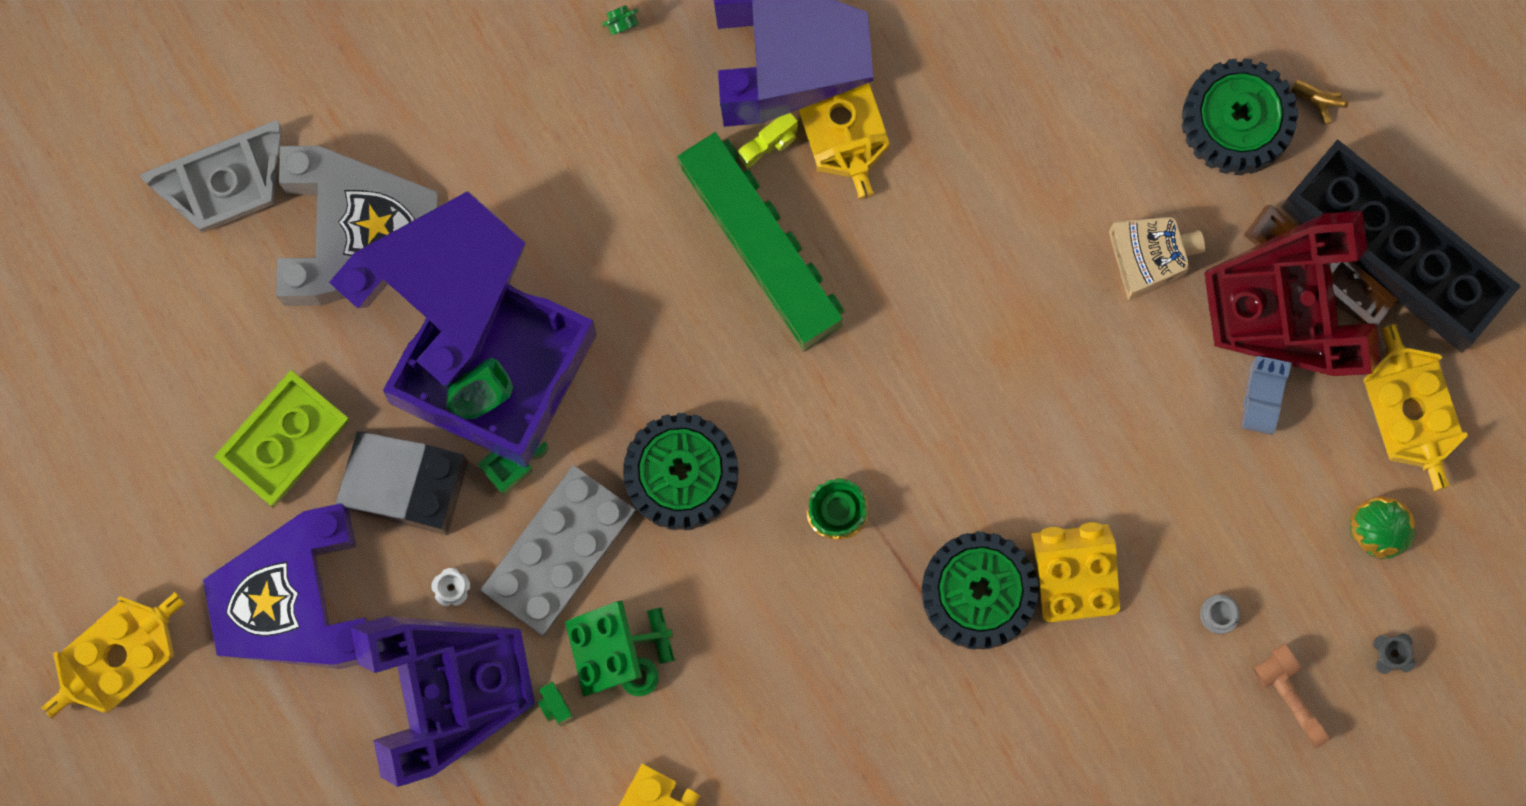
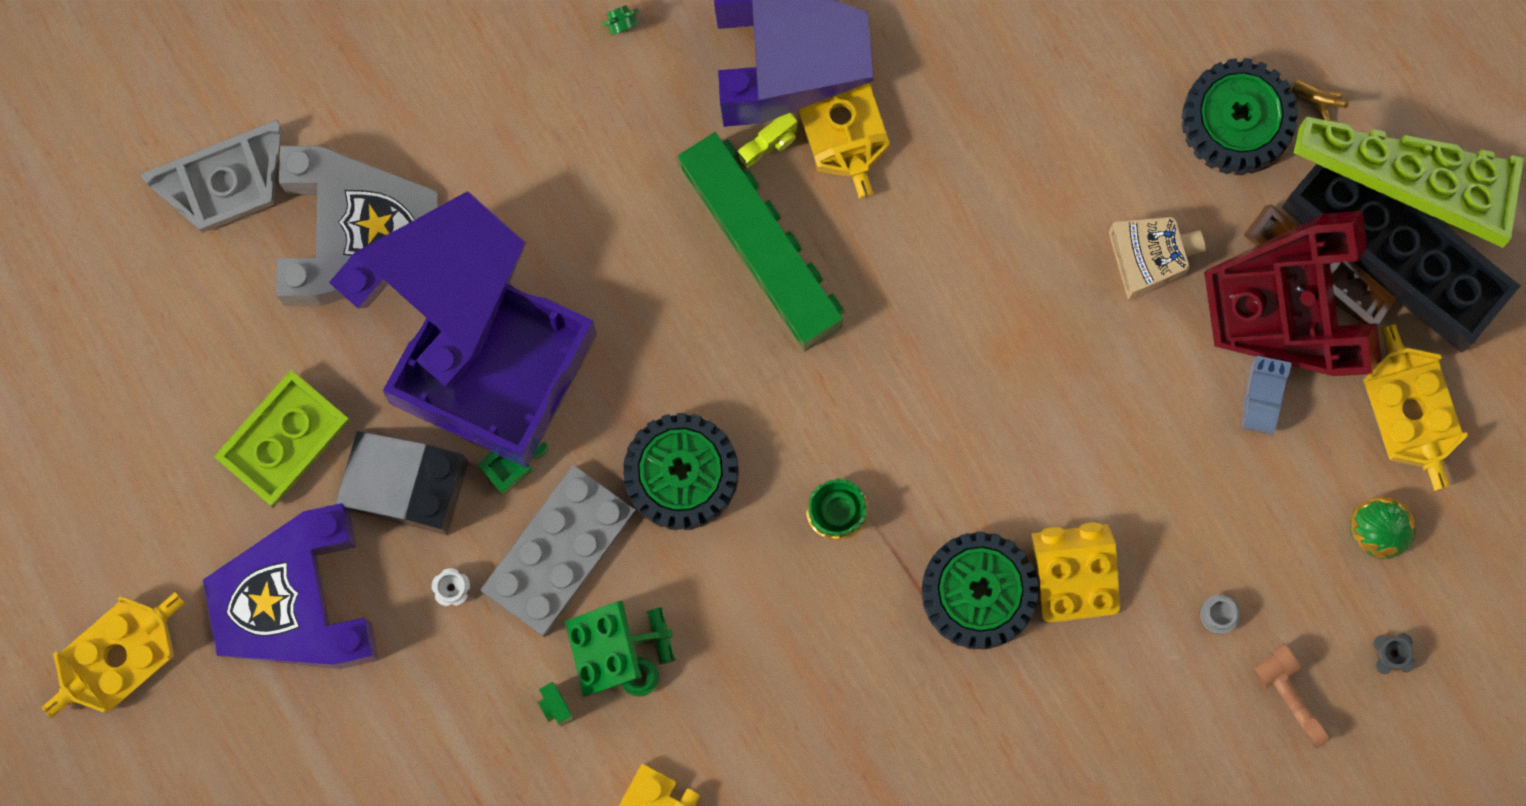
dark purple wedge [351,616,535,787] -> none
rock [446,358,513,419] -> none
none -> lime wing [1293,117,1524,248]

